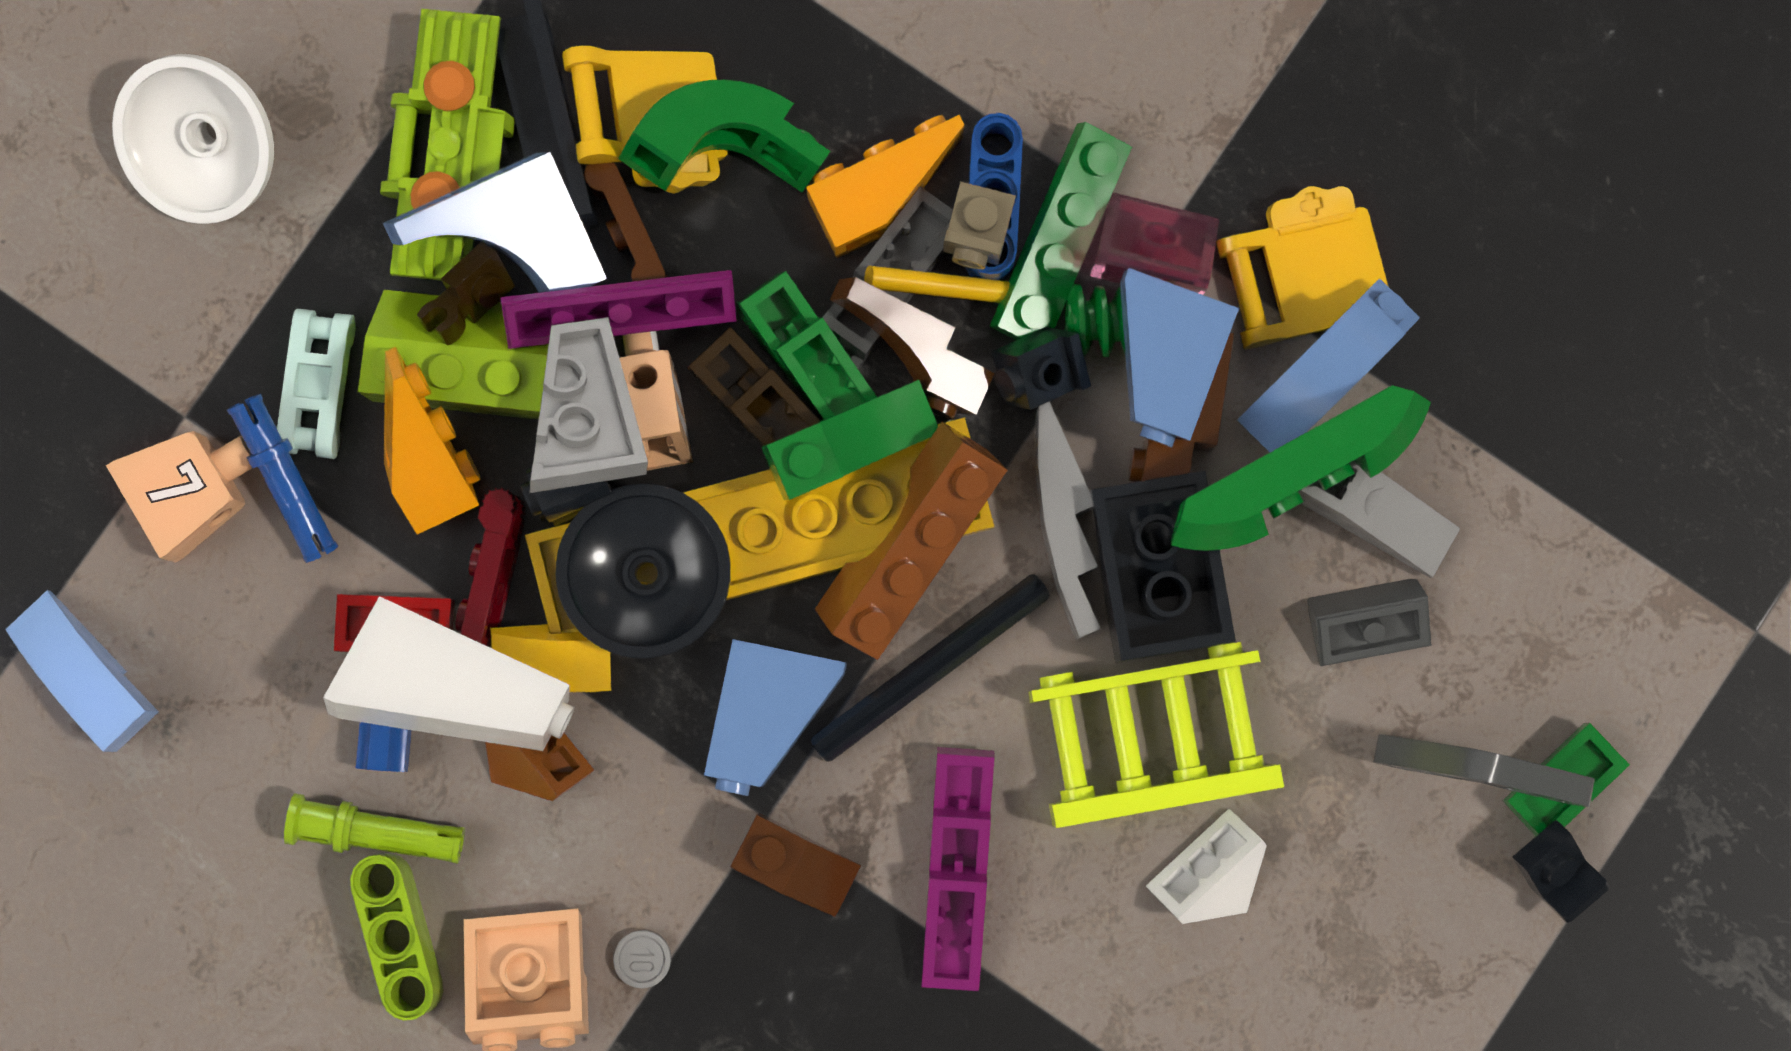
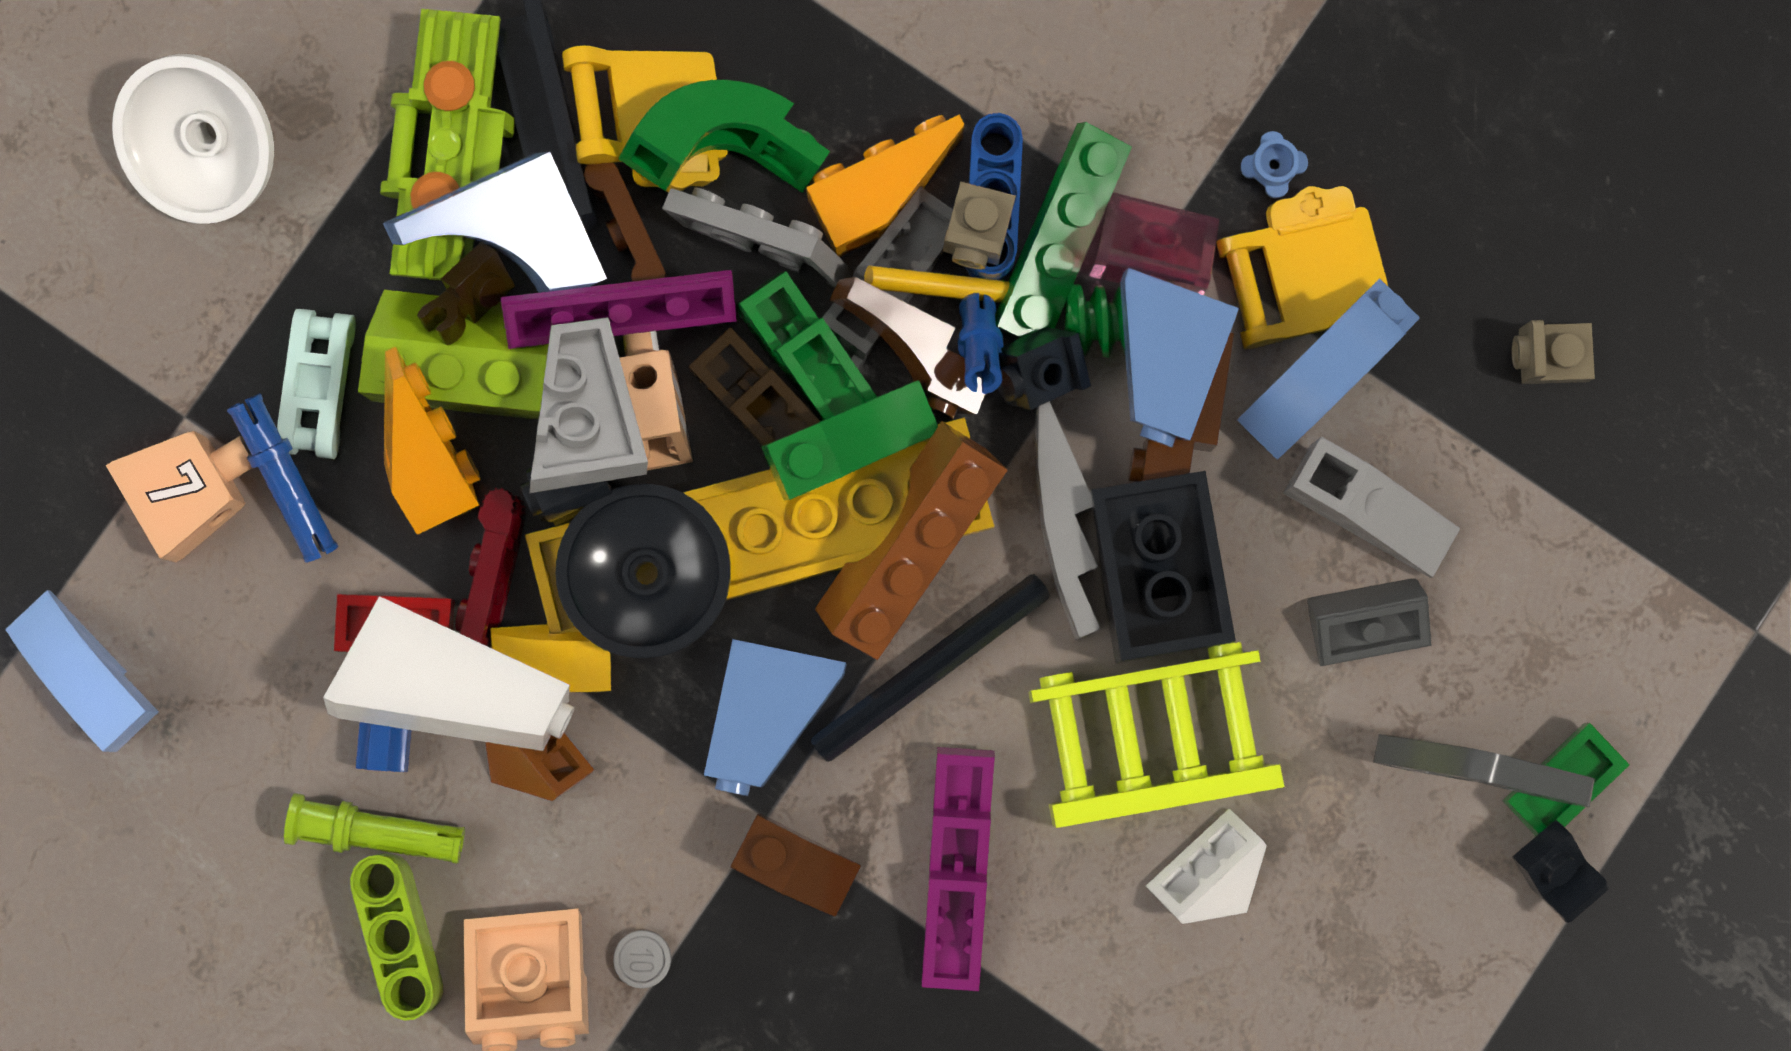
green brick [1171,385,1431,551] -> none
none -> light grey wing [662,188,854,287]
none -> blue pin [957,293,1003,394]
none -> medium blue plate [1241,131,1308,198]
none -> dark tan bracket [1512,320,1595,384]

